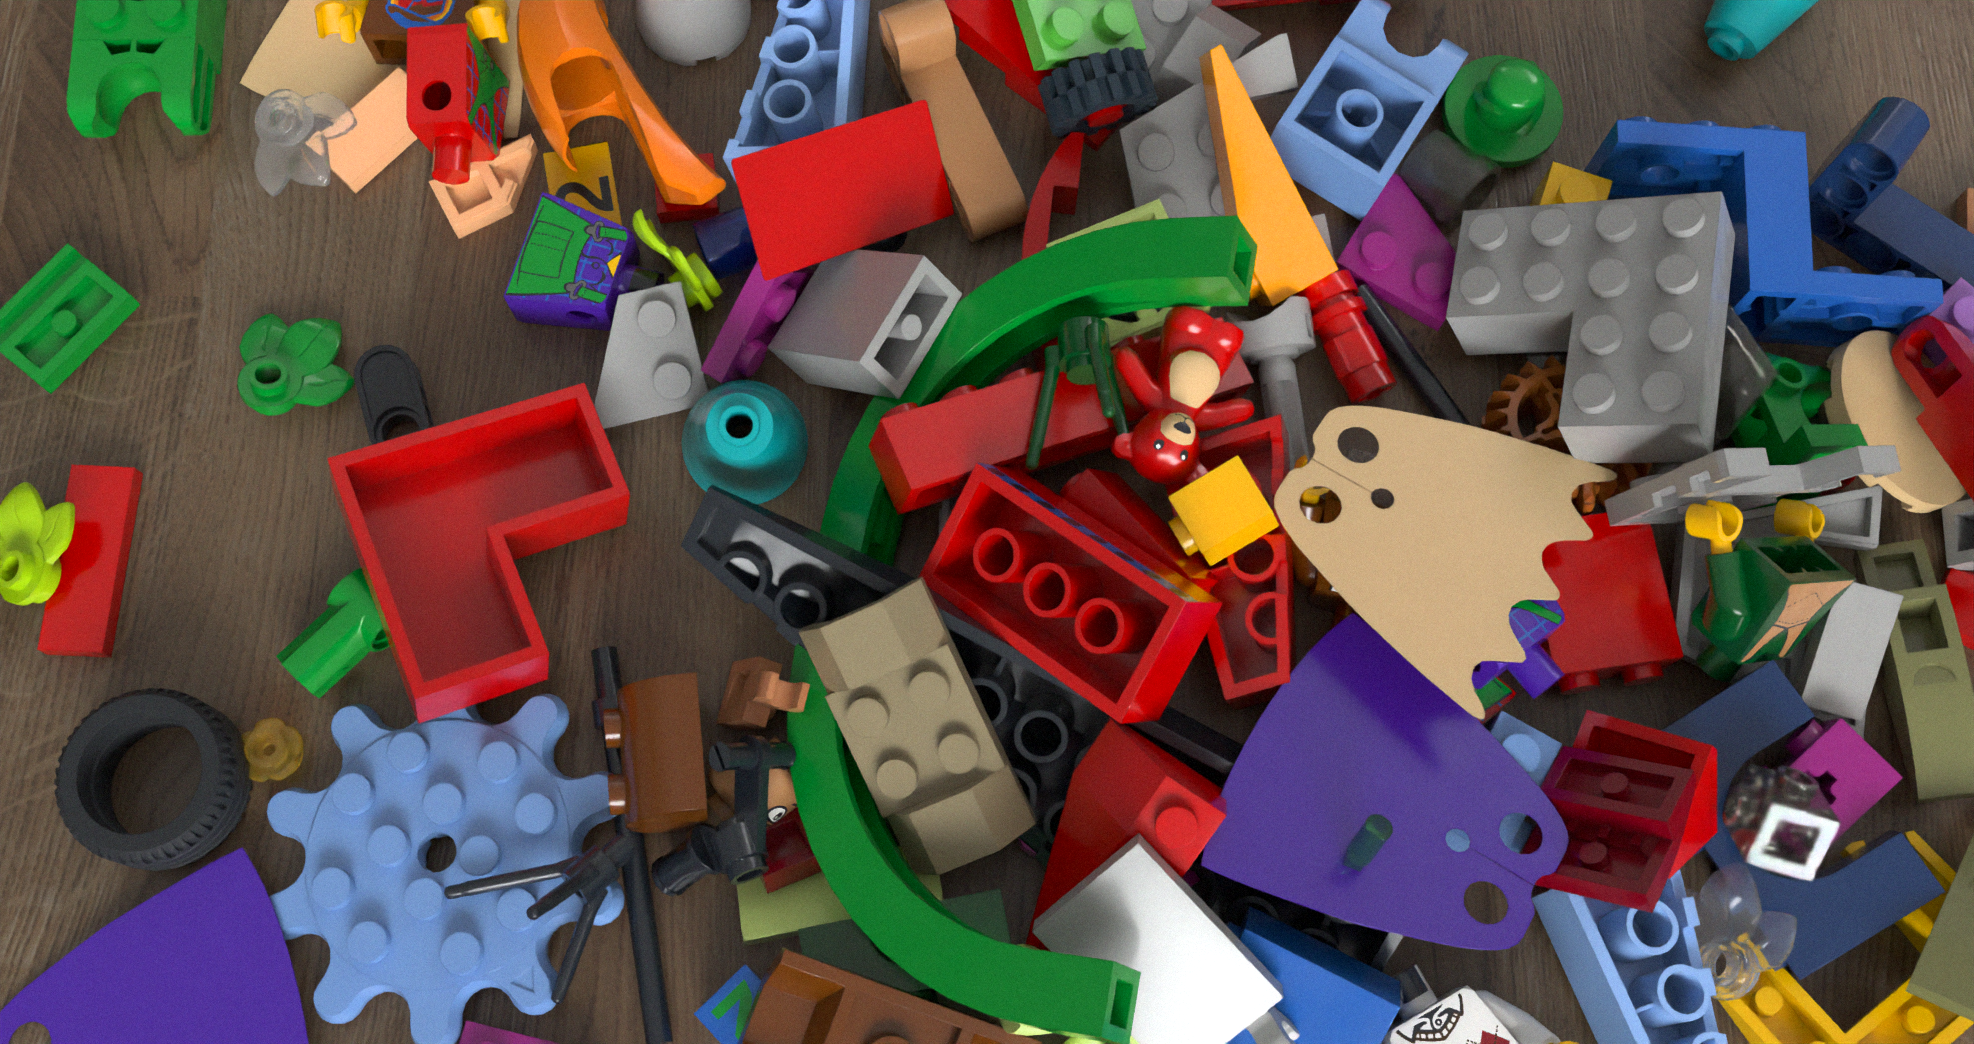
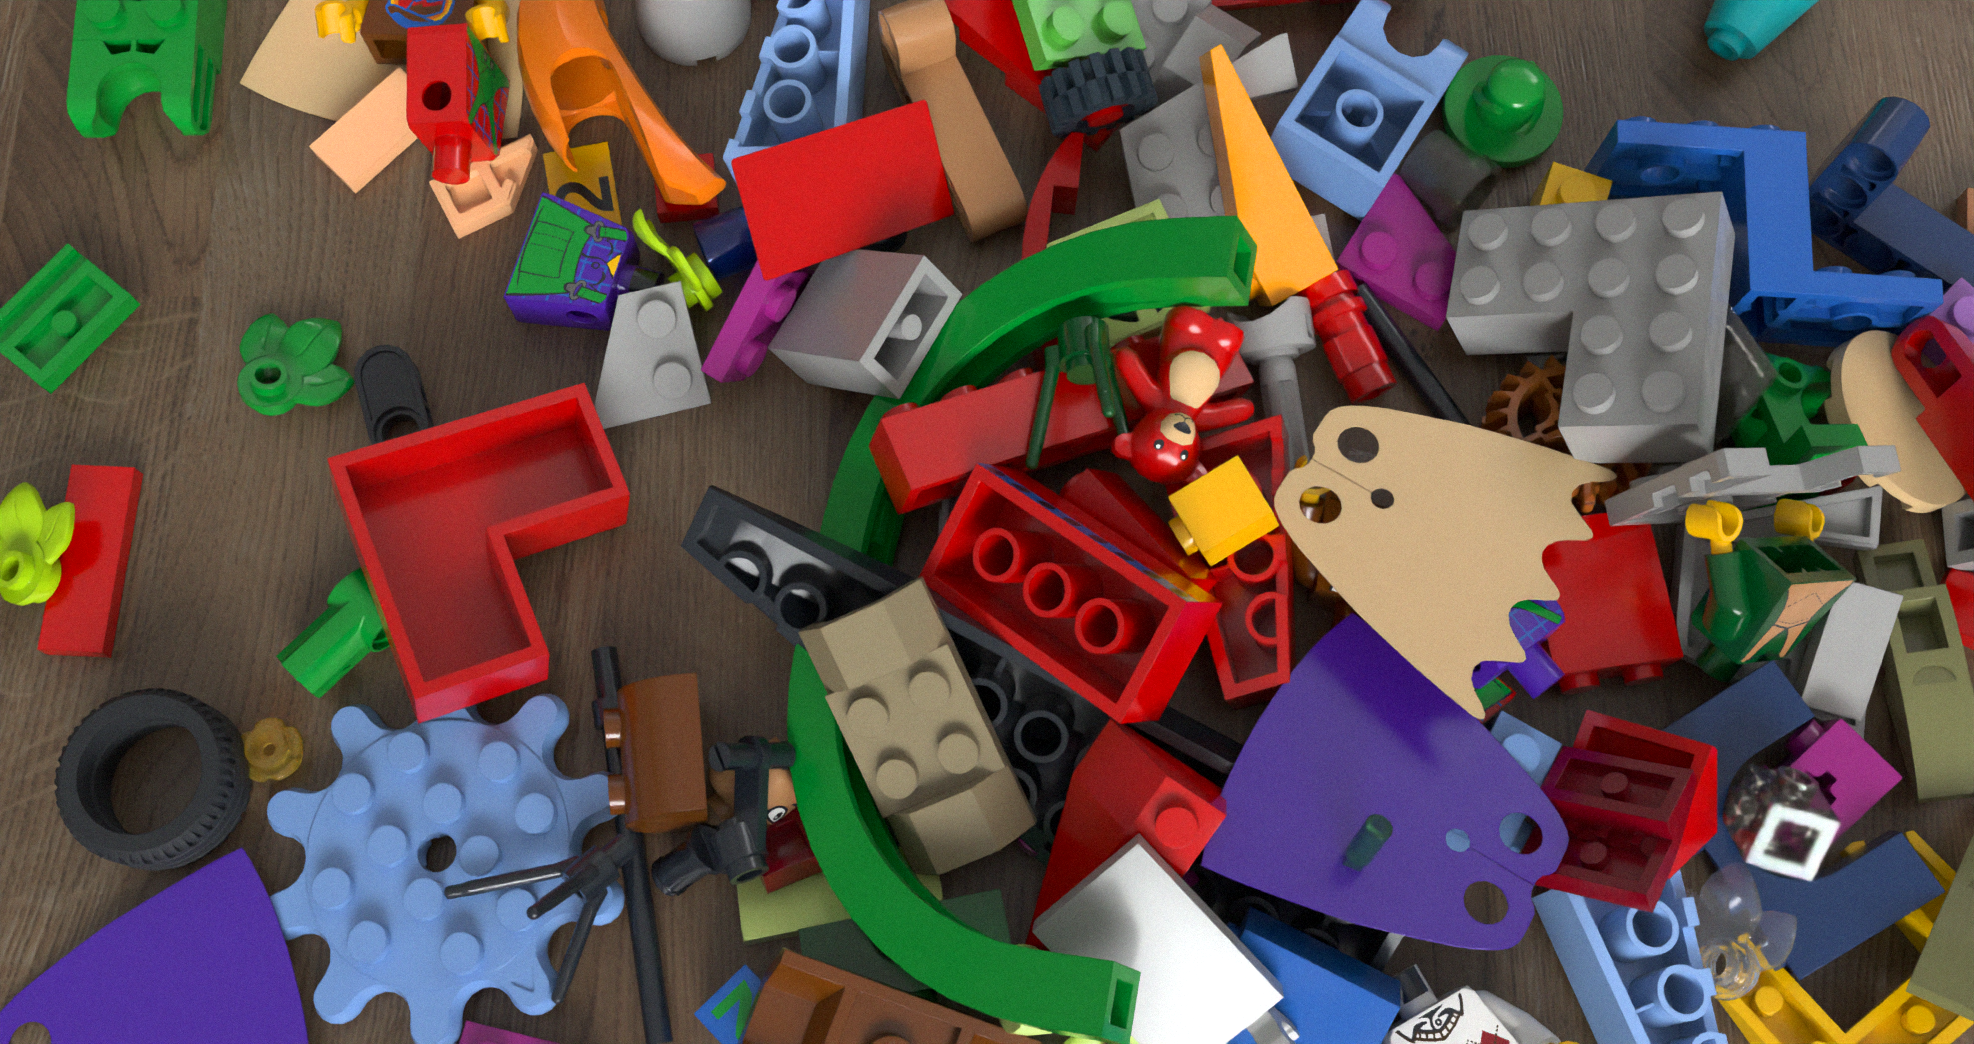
clear plate [254,89,358,197] -> none
teal cone [682,380,808,505] -> none
nougat plate [716,656,810,731] -> none

